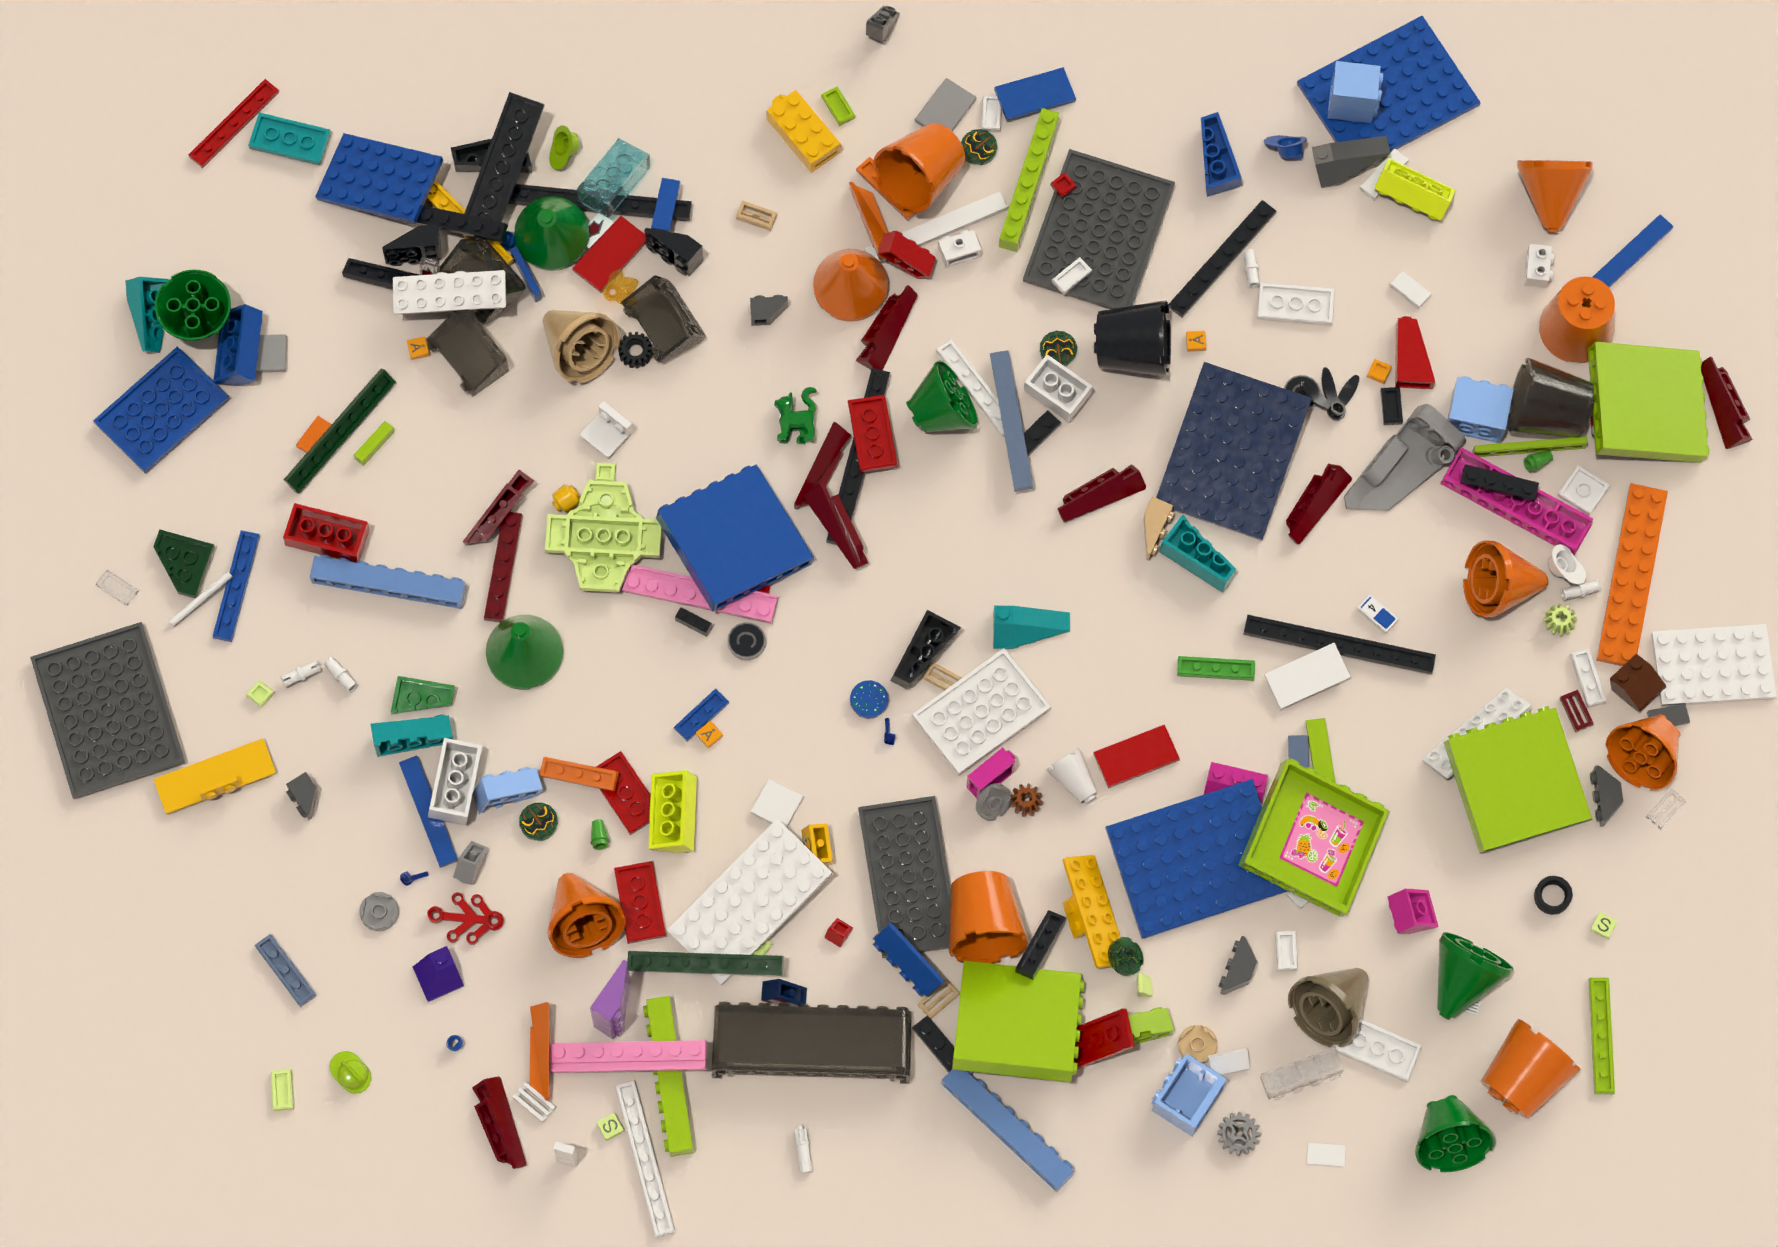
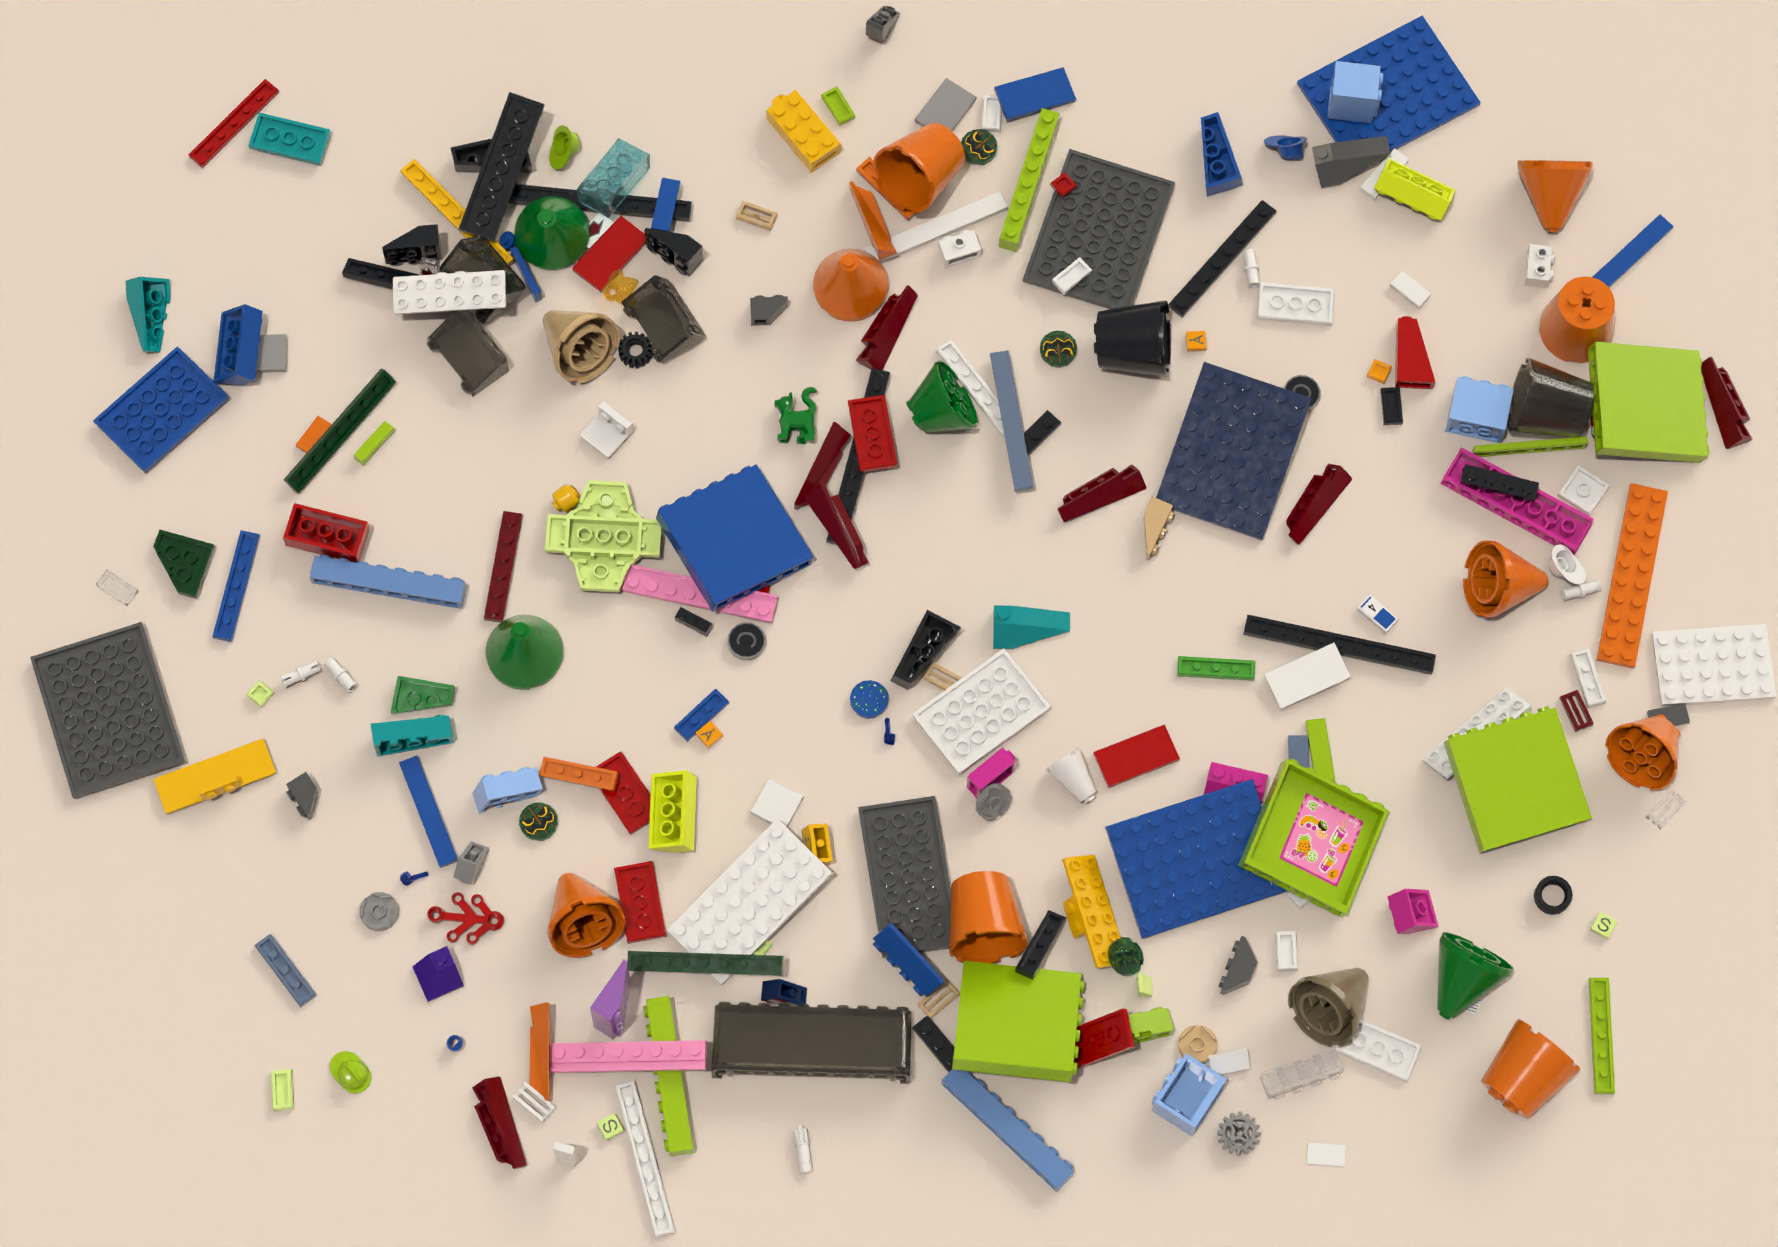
green cone [155,269,231,341] -> none
white bar [169,571,233,626] -> none
blue plate [315,133,443,224] -> none
black plate [369,205,508,243] -> none
light orange tile [407,336,430,360] -> none
white brick [428,738,482,825] -> none
dark red wedge [463,470,534,545] -> none
bright green cone [590,819,610,850] -> none
yellowish green tile [595,463,616,481] -> none
red slope [825,918,853,947] -> none
red brick [878,231,936,279] -> none
dark orange gear [1010,783,1043,816] -> none
white brick [1024,355,1093,422] -> none
teal wedge [1159,514,1236,593] -> none
black plant [1300,367,1359,420] -> none
light grey panel [1344,404,1466,510] -> none
green cone [1415,1095,1495,1172] -> none
bright green cone [1523,450,1553,472] -> none
yellowish green gear [1544,603,1577,636] -> none
dark grey slope [1590,765,1623,827] -> none
reddish brown slope [1610,654,1666,712] -> none

